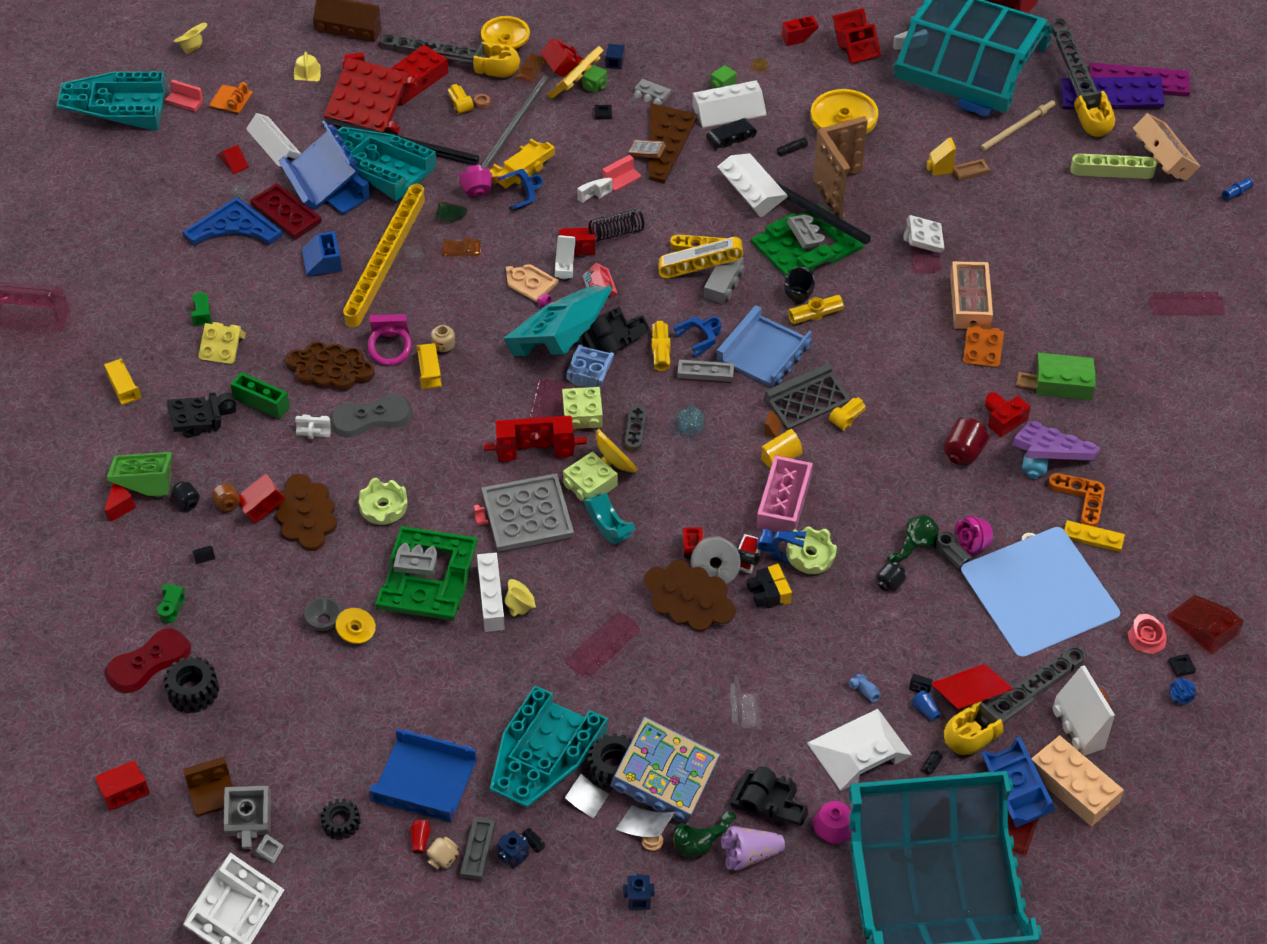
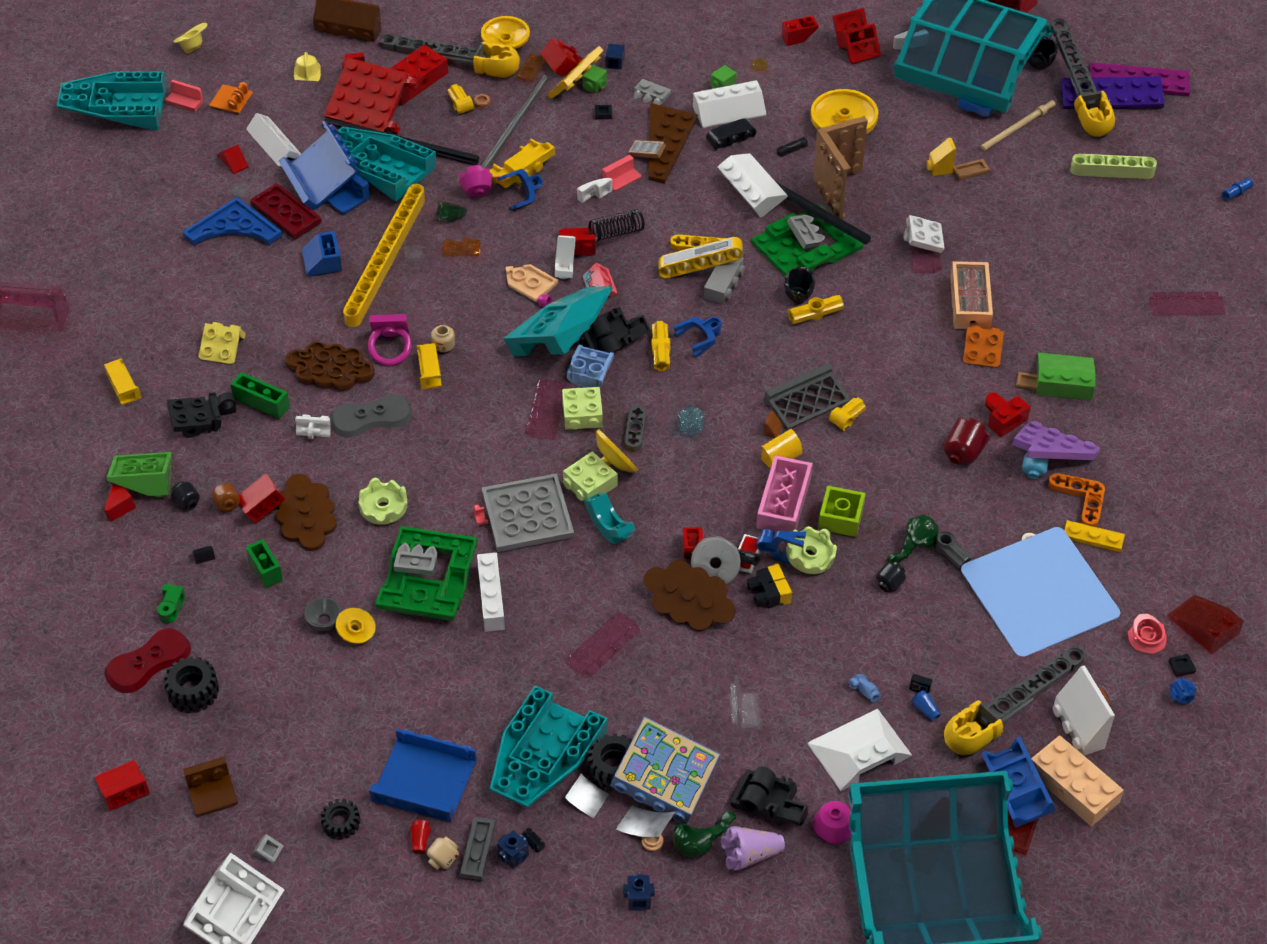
green leg [191,292,212,327] -> none
light grey hinge [224,786,271,850] -> none
red brick [483,415,587,462] -> none
light yellow piece [504,579,536,617] -> none
light grey plate [677,360,734,382] -> none
medium blue panel [717,305,813,388] -> none
black piece [922,750,943,775] -> none
red piece [932,663,1014,709] -> none
dark pink cone [954,516,993,555] -> none
light nougat brick [1133,113,1201,180] -> none
none -> green brick [245,539,283,588]
none -> lime brick [818,486,866,537]
none -> black hair [1028,38,1058,69]

